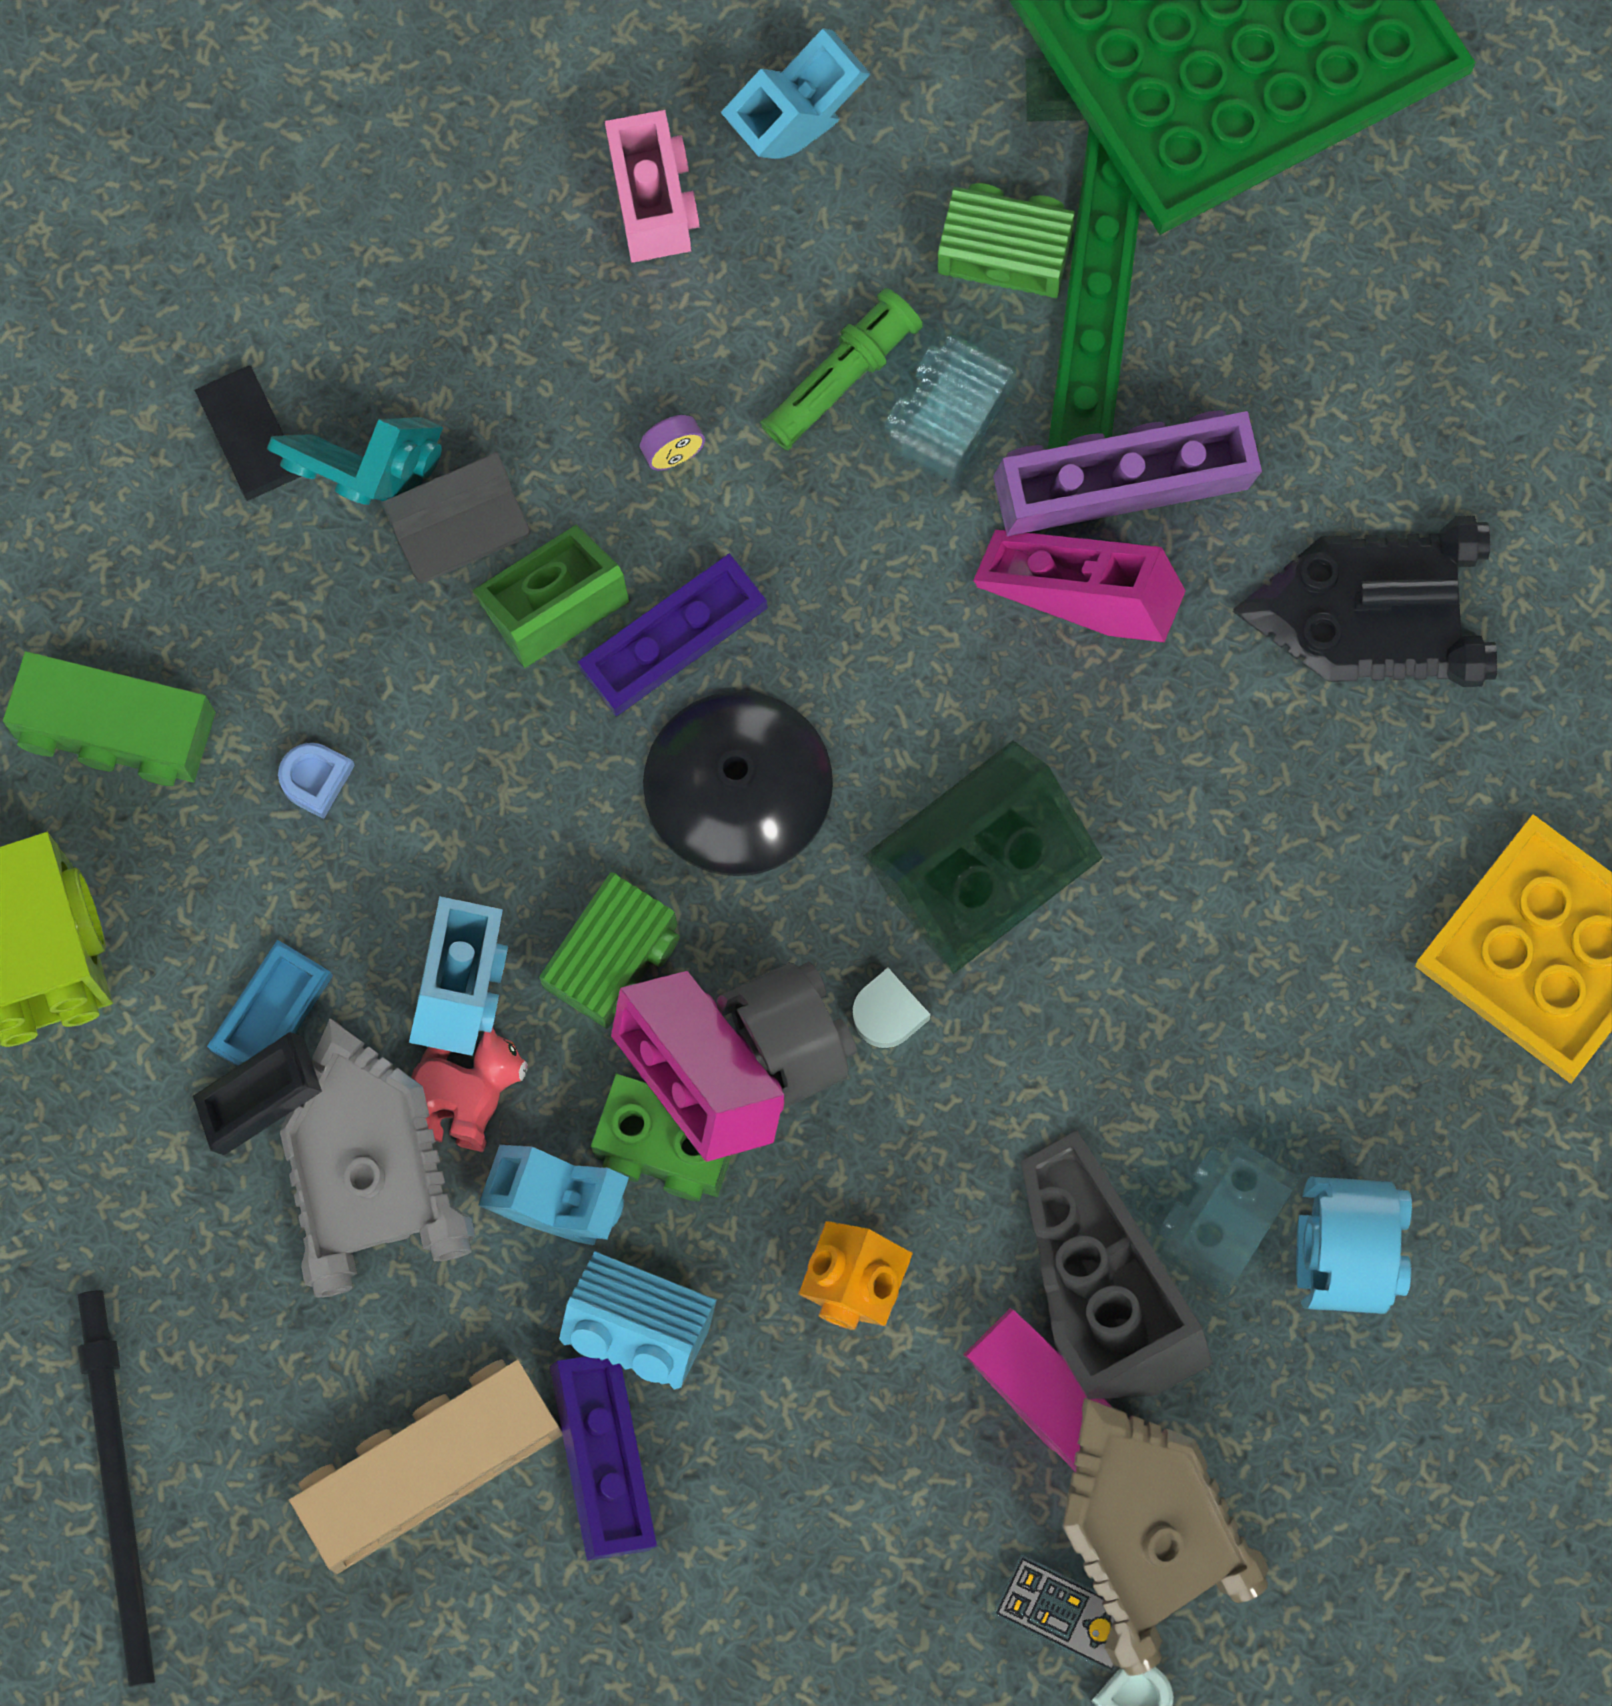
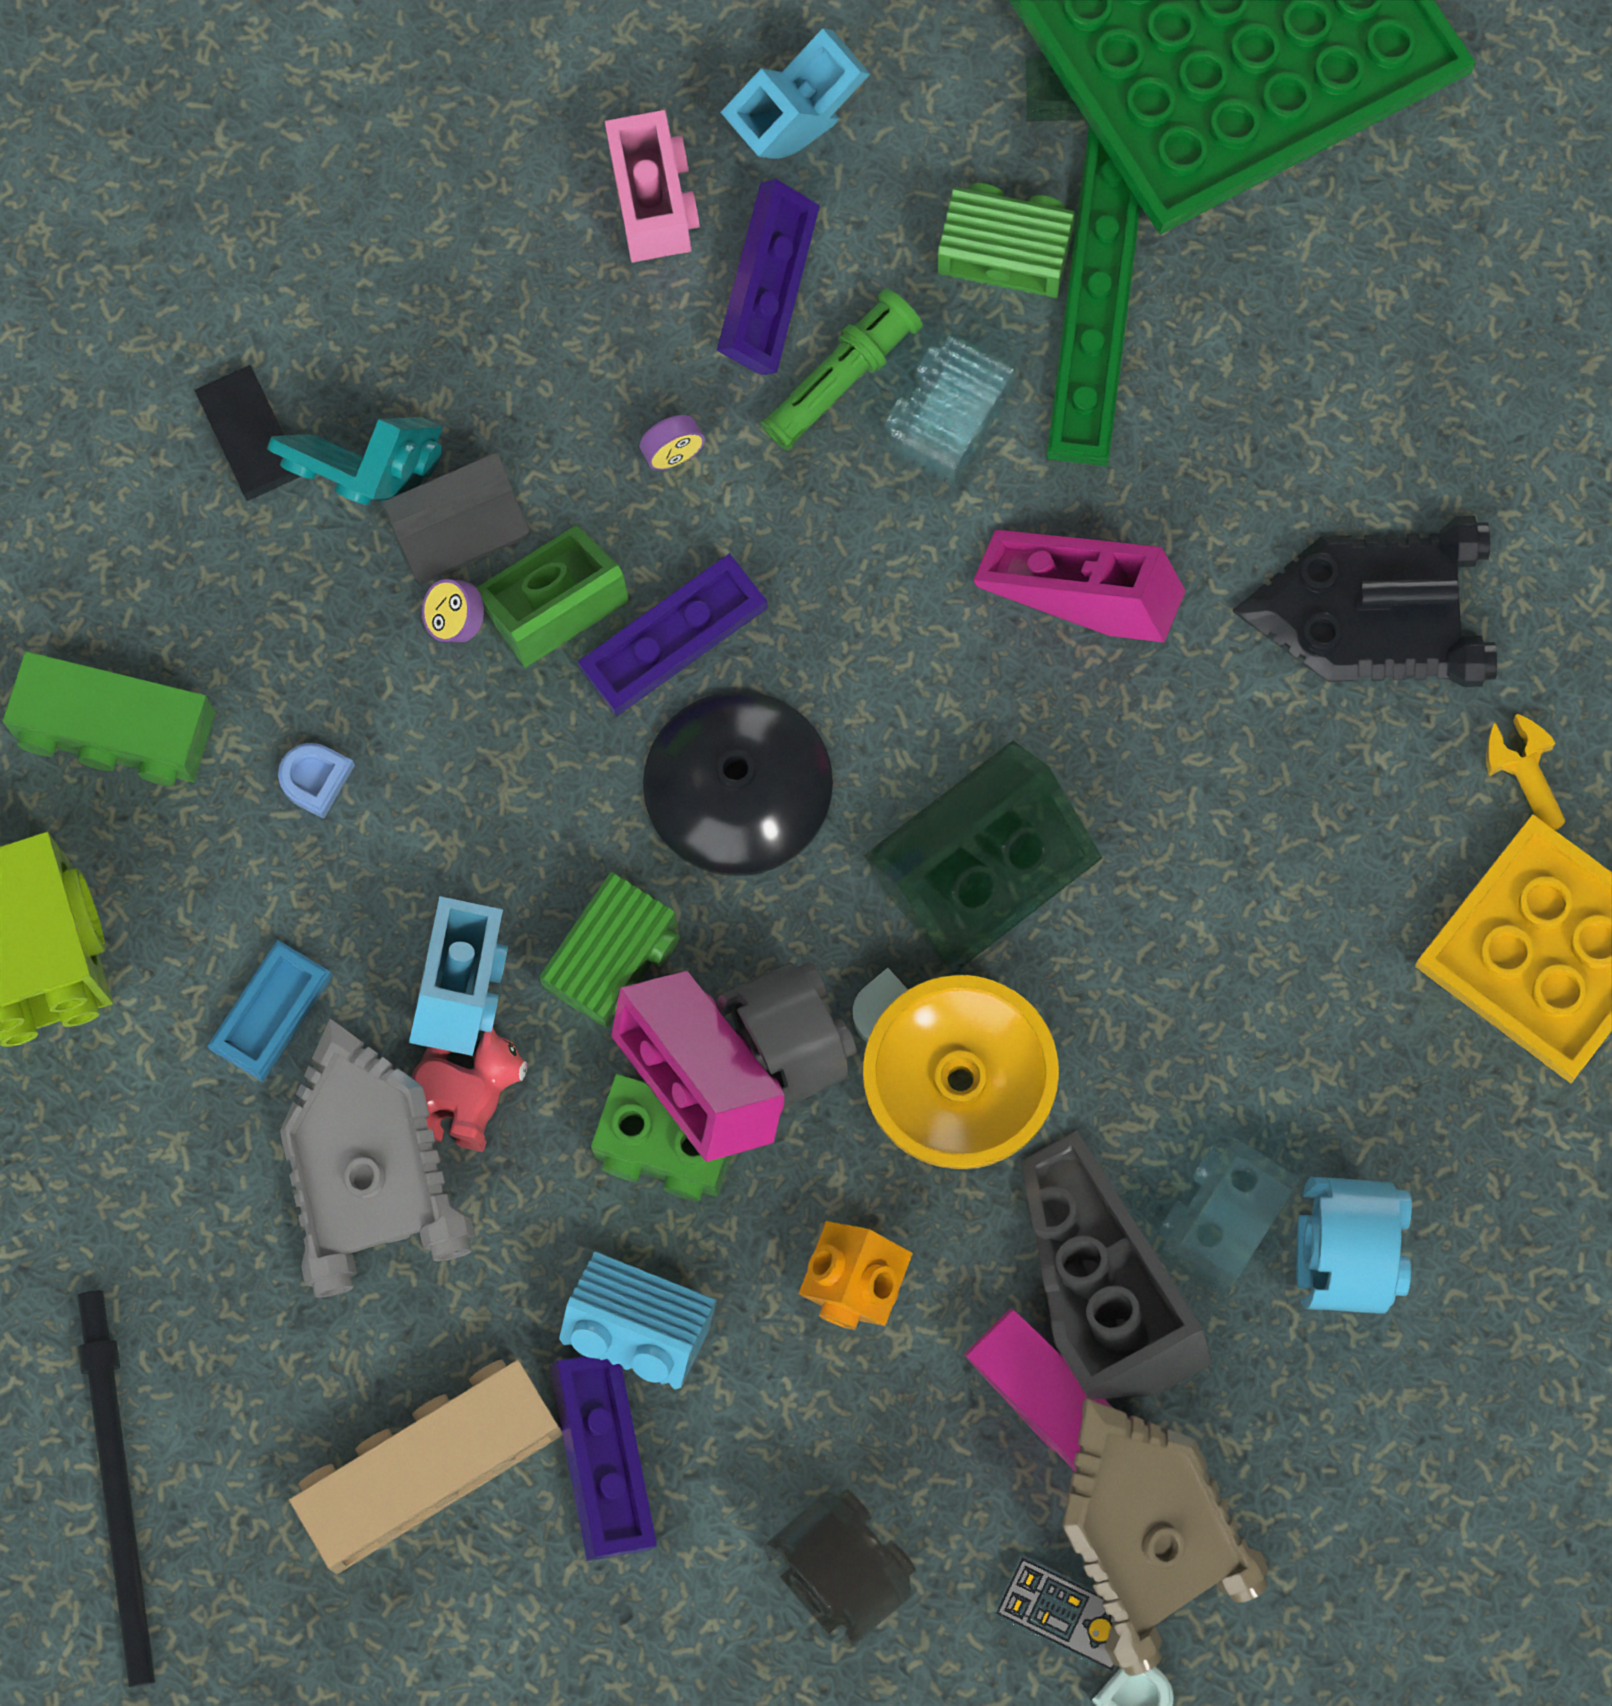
black tile [193,1032,322,1155] -> none
medium azure brick [478,1145,629,1245] -> none
medium lavender brick [993,410,1262,536] -> none
none -> tile [422,579,484,643]
none -> dark purple plate [716,179,820,375]
none -> clear smoke brick [764,1489,916,1649]
none -> yellow dish [863,975,1059,1169]
none -> yellow bar [1486,714,1565,830]

